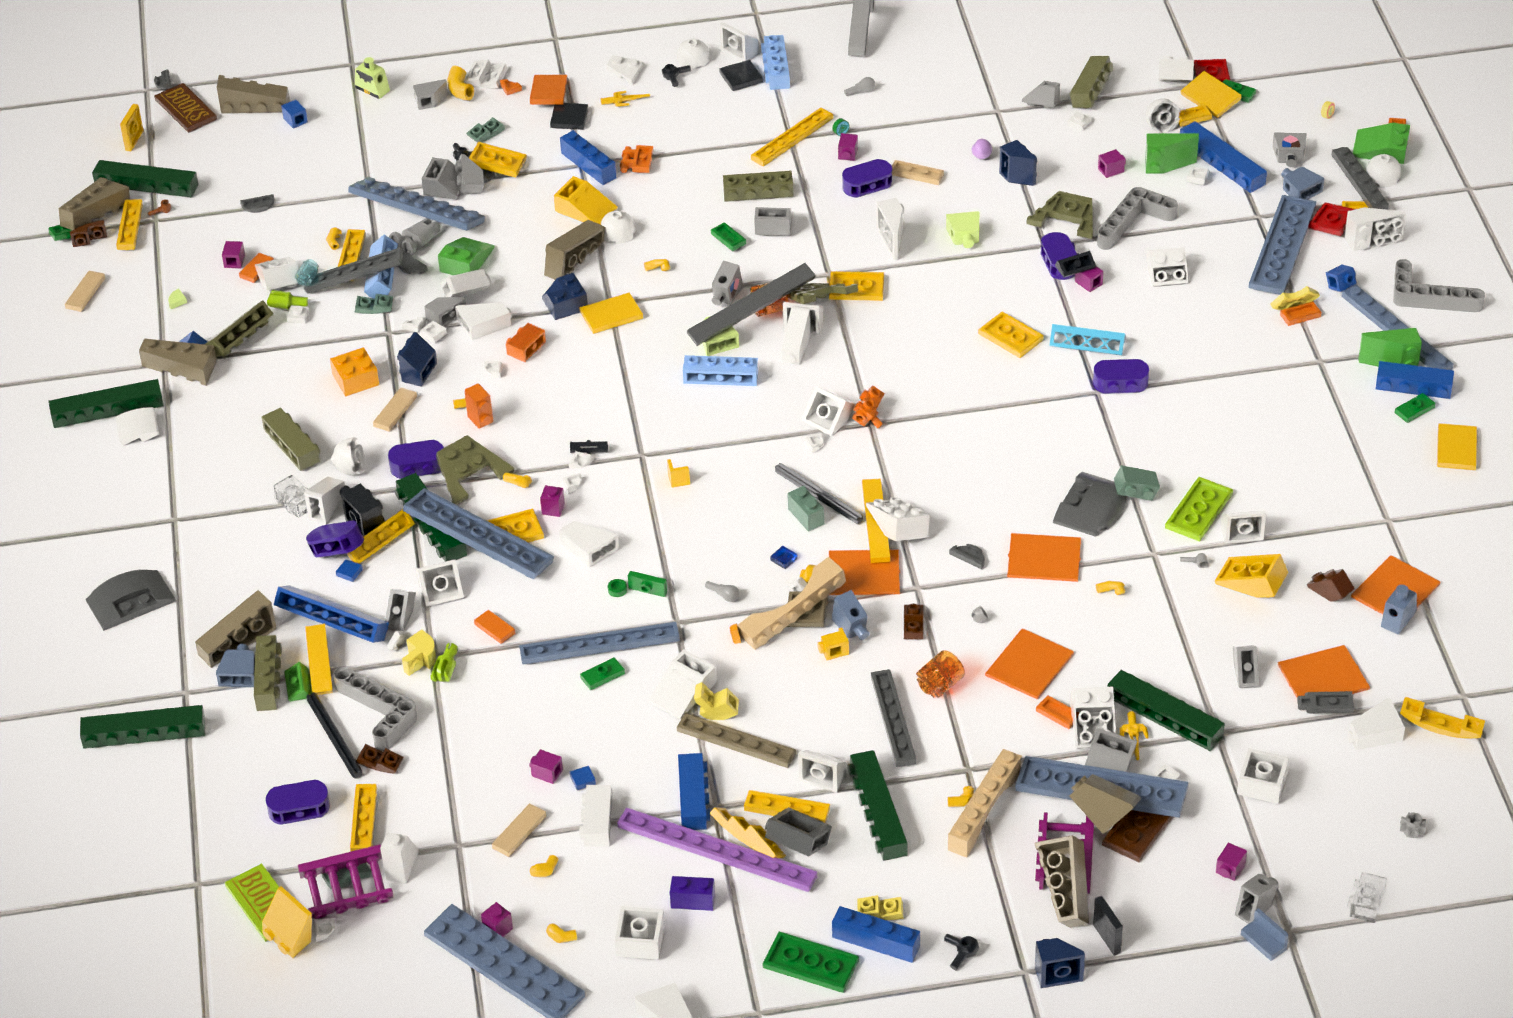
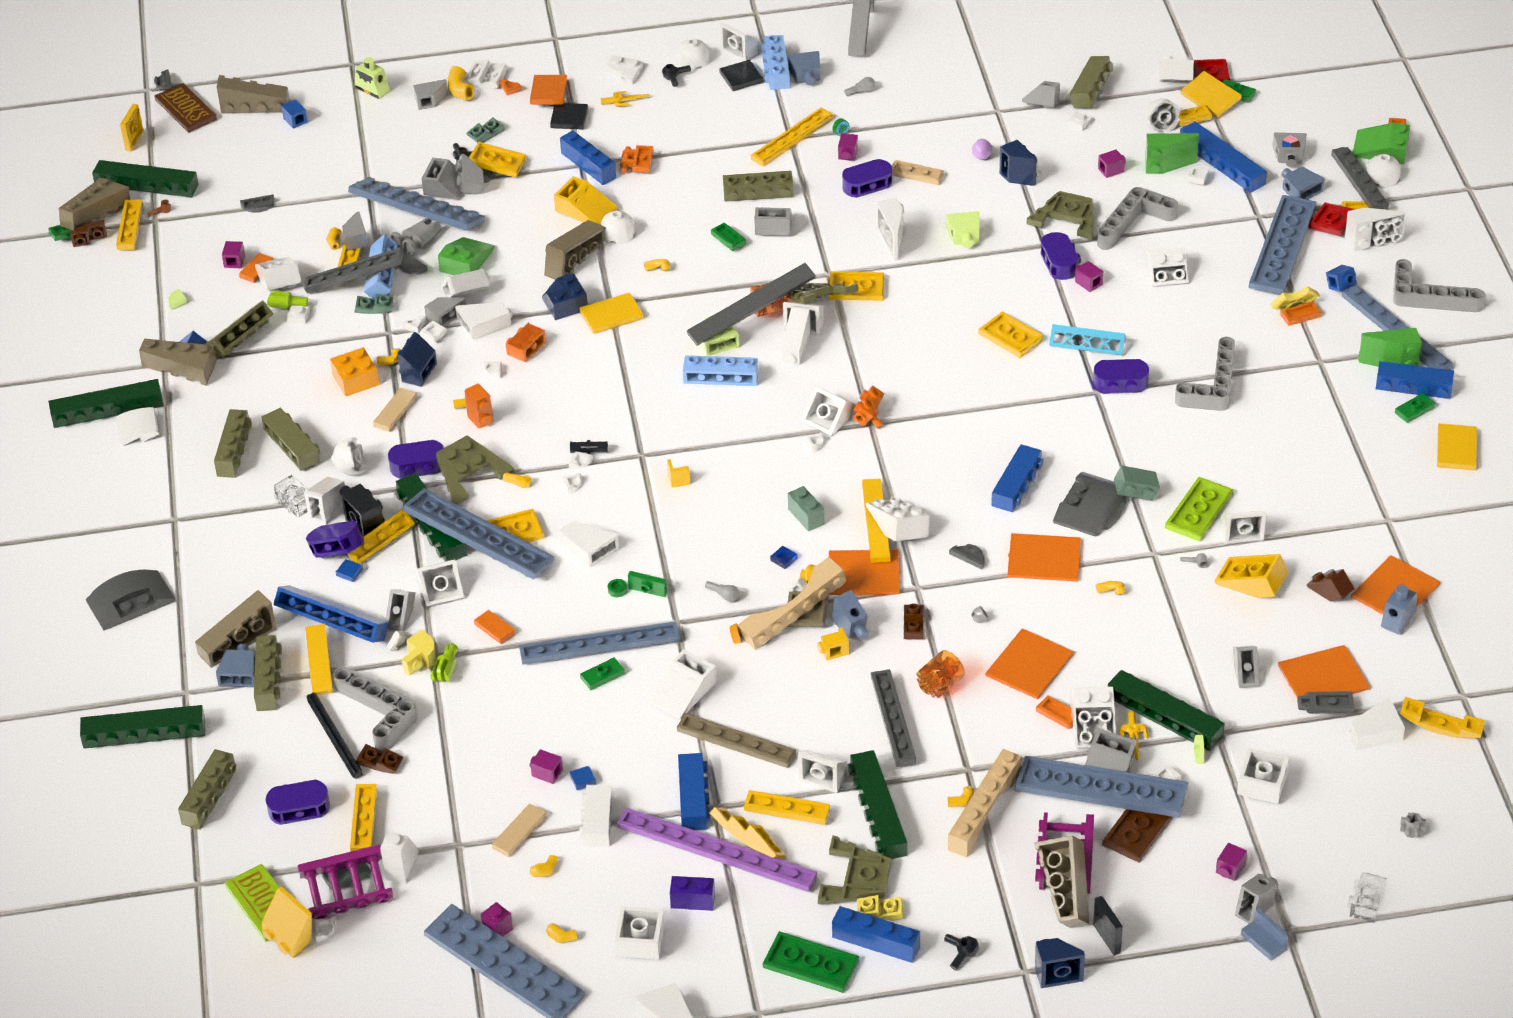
tan tile [65,270,105,312] -> none
bright green slope [284,662,312,702] -> none
clear light blue brick [295,259,319,286] -> none
magenta brick [540,485,565,517] -> none
light yellow brick [694,682,739,720] -> none
light grey torso [711,260,743,306] -> none
dark grey window [765,807,832,857] -> none
axle [775,463,863,524] -> none
black slope [1055,251,1097,277] -> none
dark tan slope [1069,774,1142,834] -> none
light yellow tile [1321,101,1335,119] -> none
none -> olive brick [178,749,237,830]
none -> olive brick [214,409,252,478]
none -> light grey slope [340,211,368,251]
none -> yellow arm [377,348,401,365]
none -> sand blue torso [788,51,820,85]
none -> olive wing [818,835,891,905]
none -> blue brick [991,444,1044,513]
none -> light grey beam [1175,336,1235,411]
none -> yellowish green tile [1194,735,1204,764]

